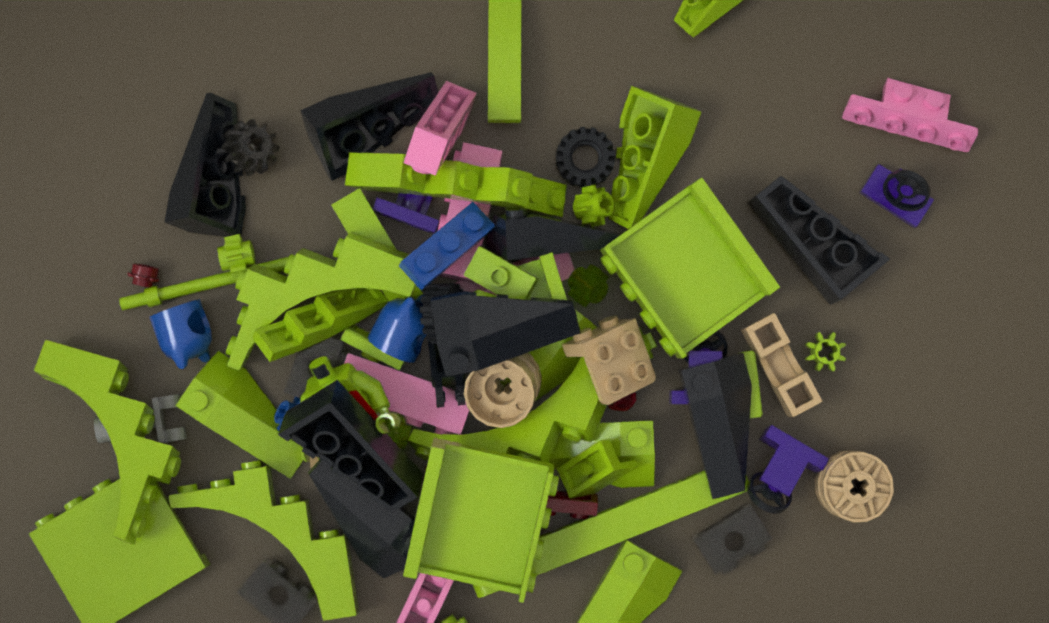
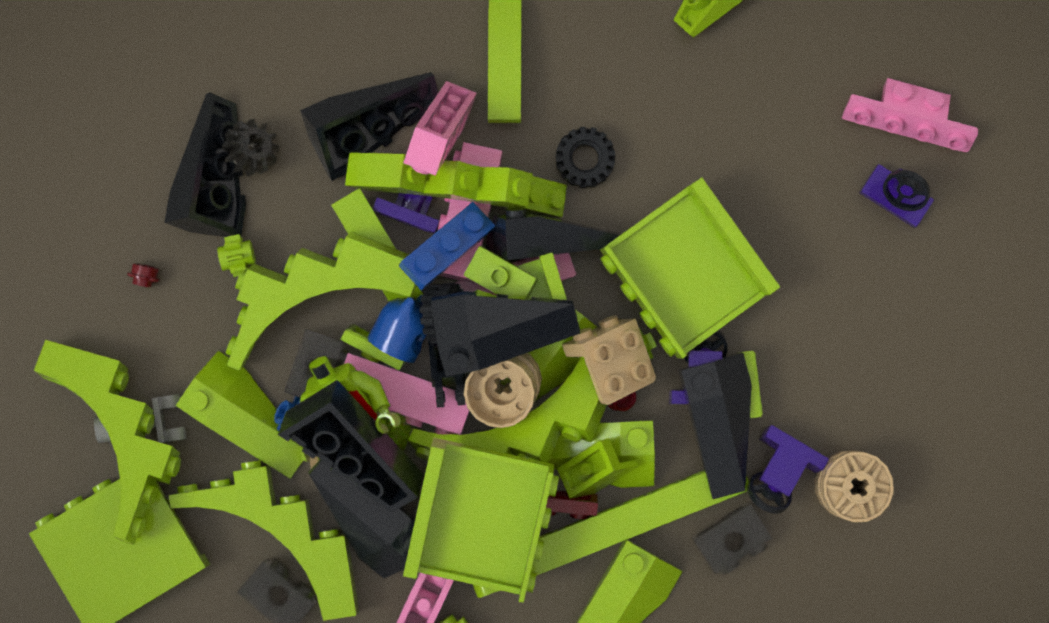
lime bar [119,251,313,311] -> none
blue piece [149,299,212,369] -> none
lime slope [252,288,388,362] -> none
clear neon green gear [568,264,609,307] -> none
lime gear [573,185,614,227] -> none
lime wedge [609,86,701,229] -> none
tan arch [741,313,823,417] -> none
black wedge [747,176,890,305] -> none
lime gear [805,332,846,371] -> none

